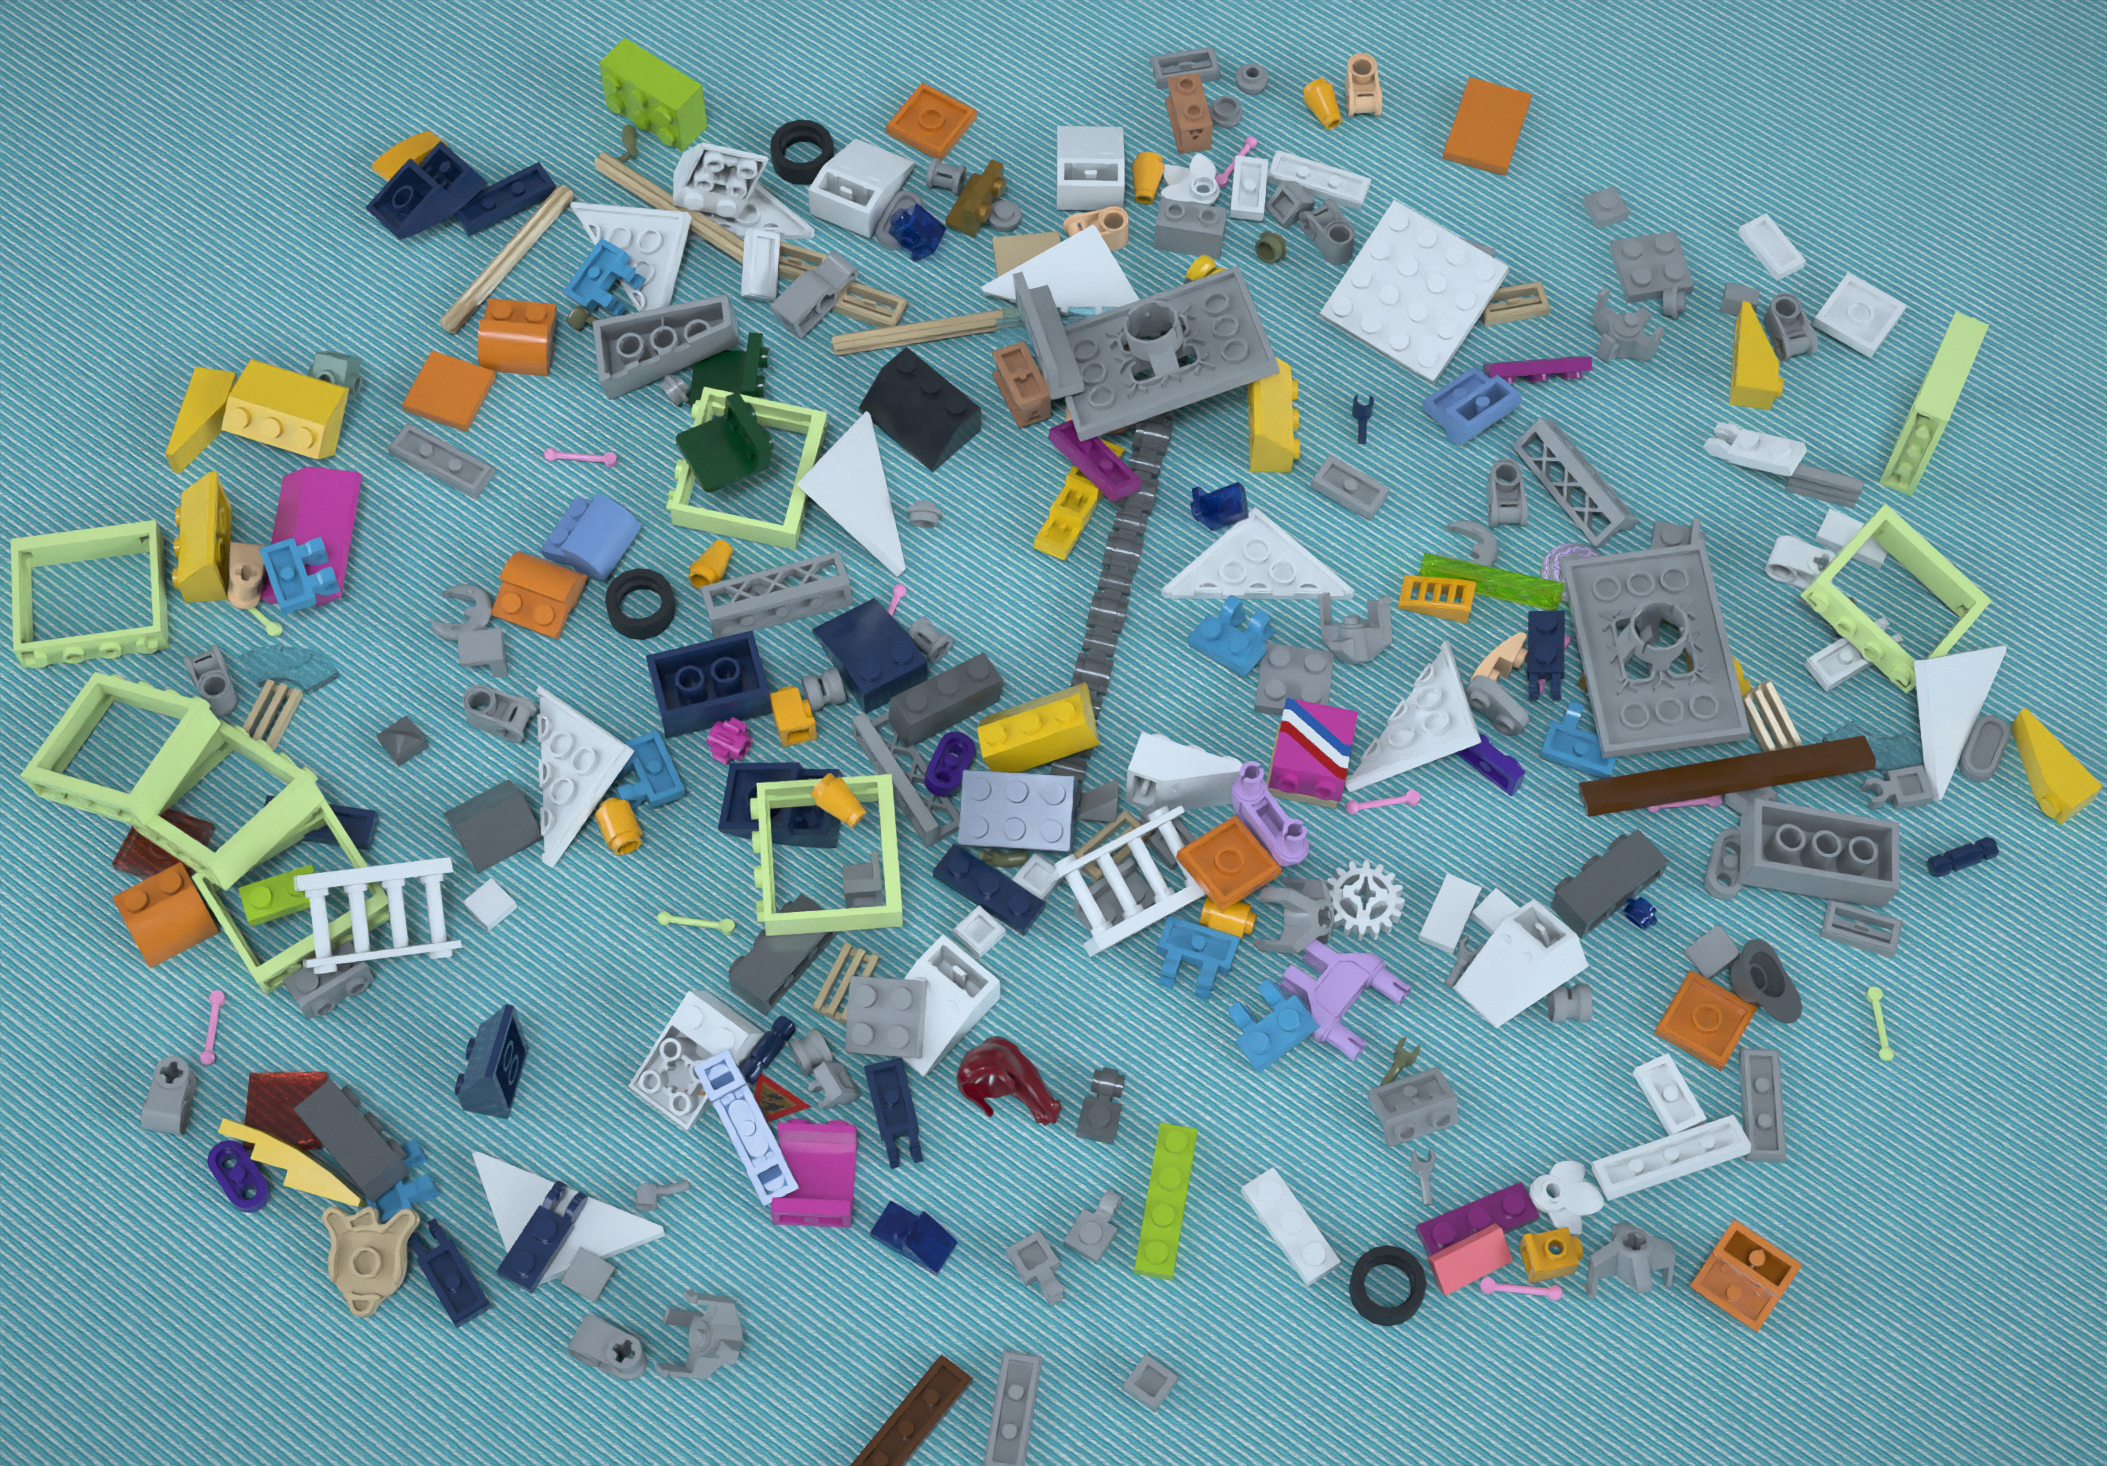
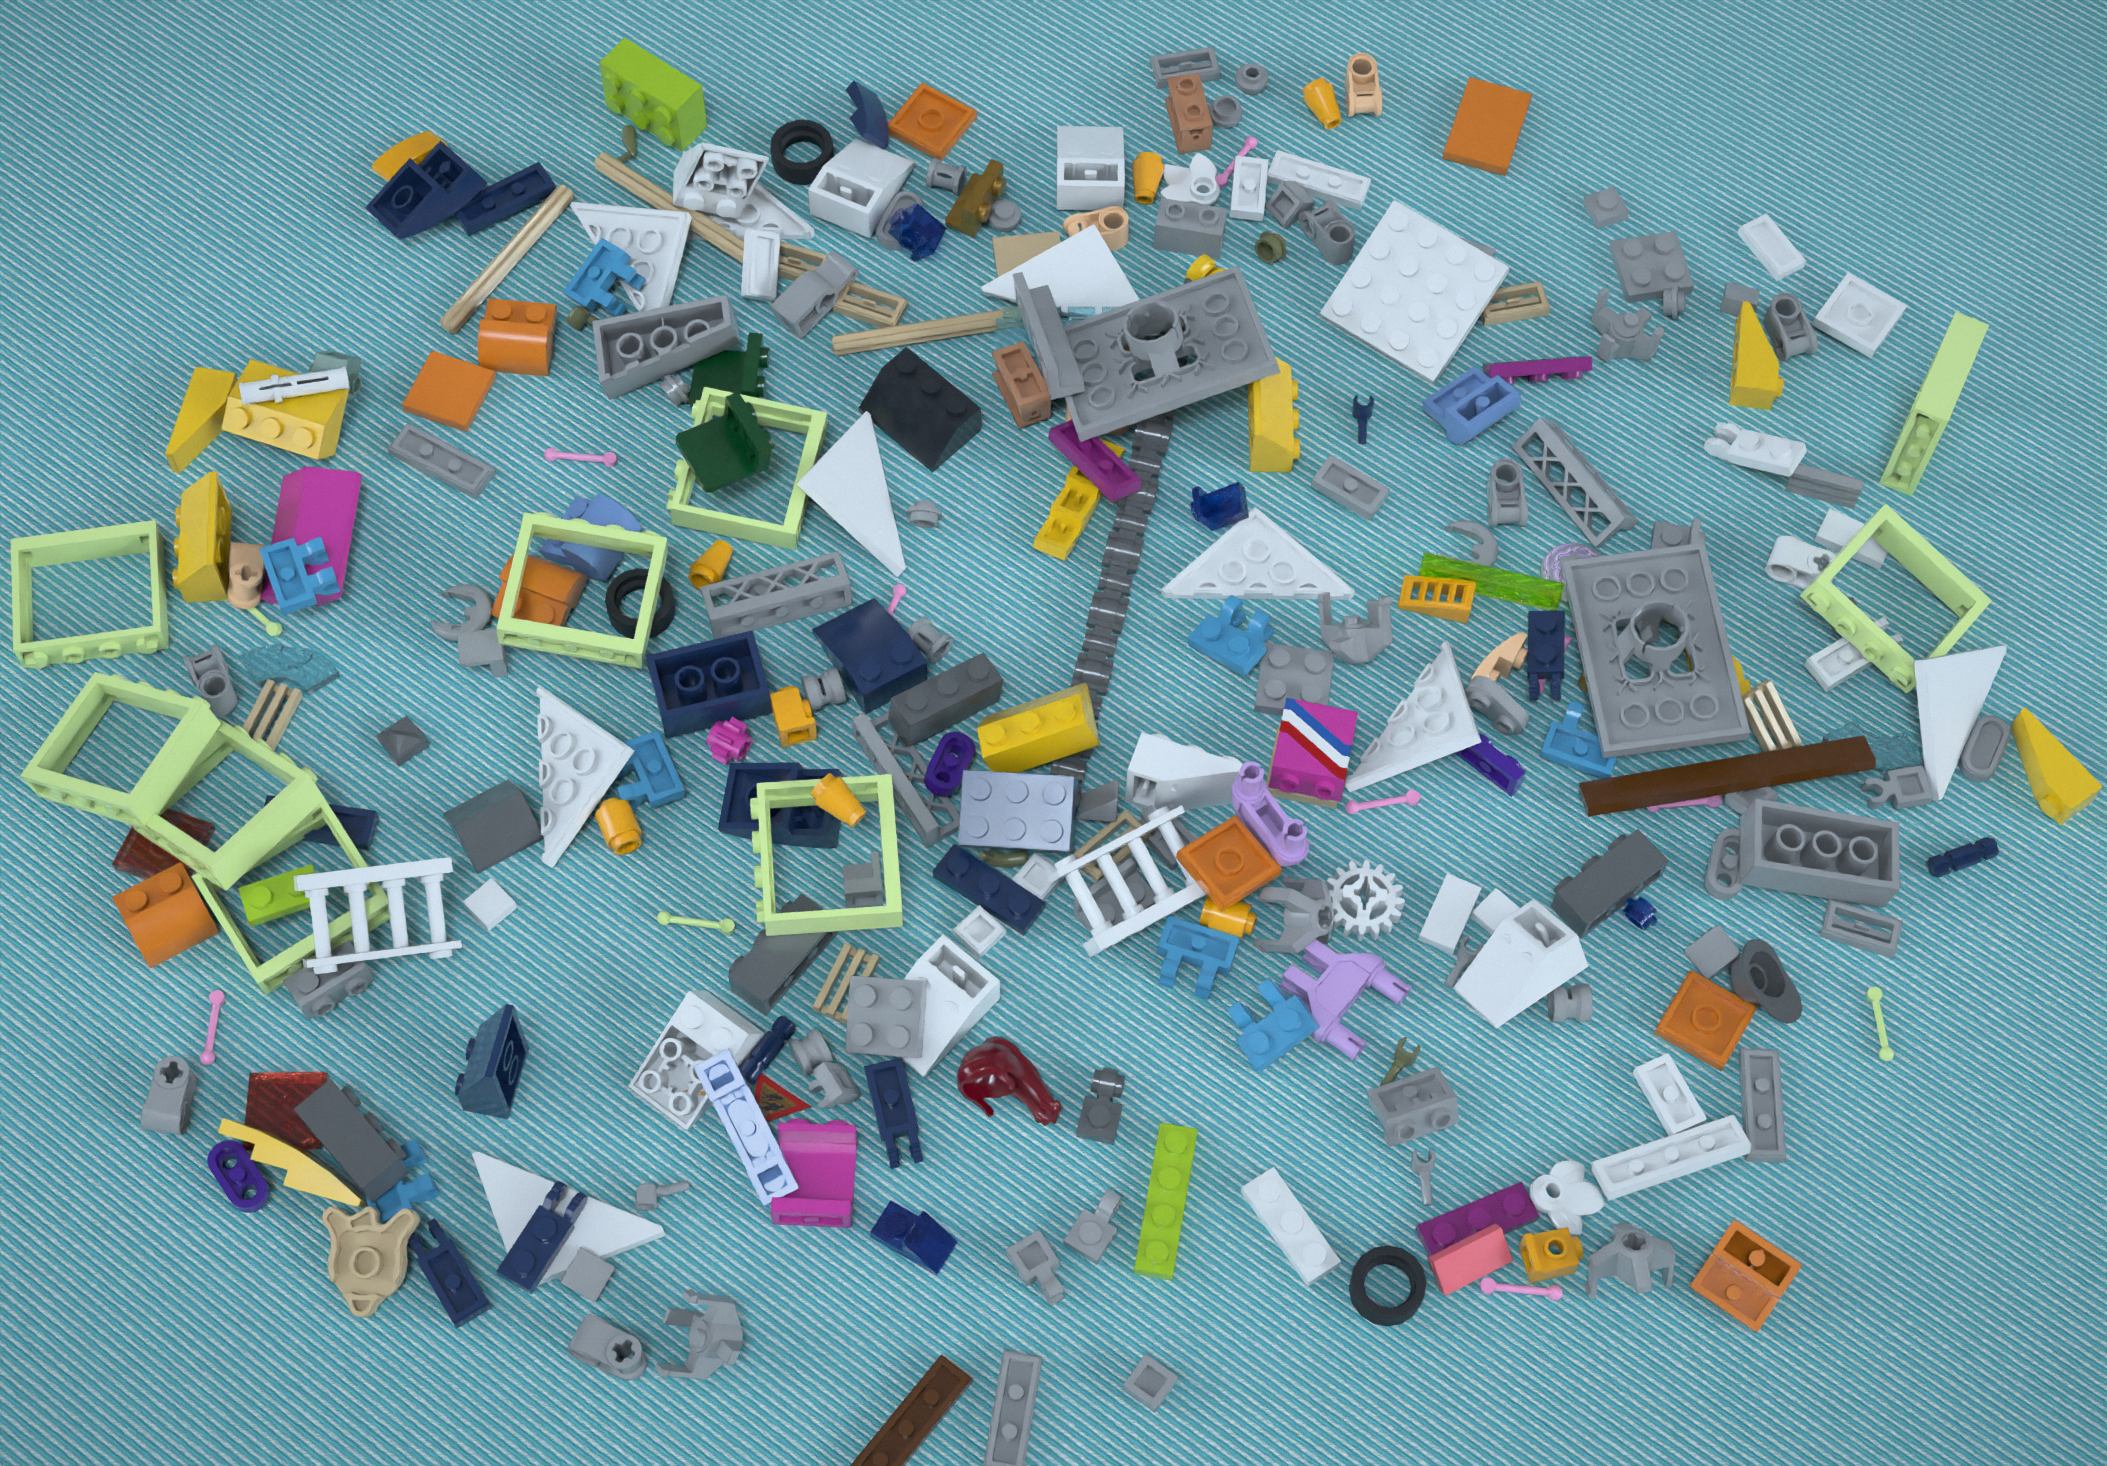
light grey piece [462,684,537,743] -> none
none -> white pin [239,366,350,406]
none -> yellowish green window [496,512,668,669]
none -> dark blue slope [846,80,889,150]

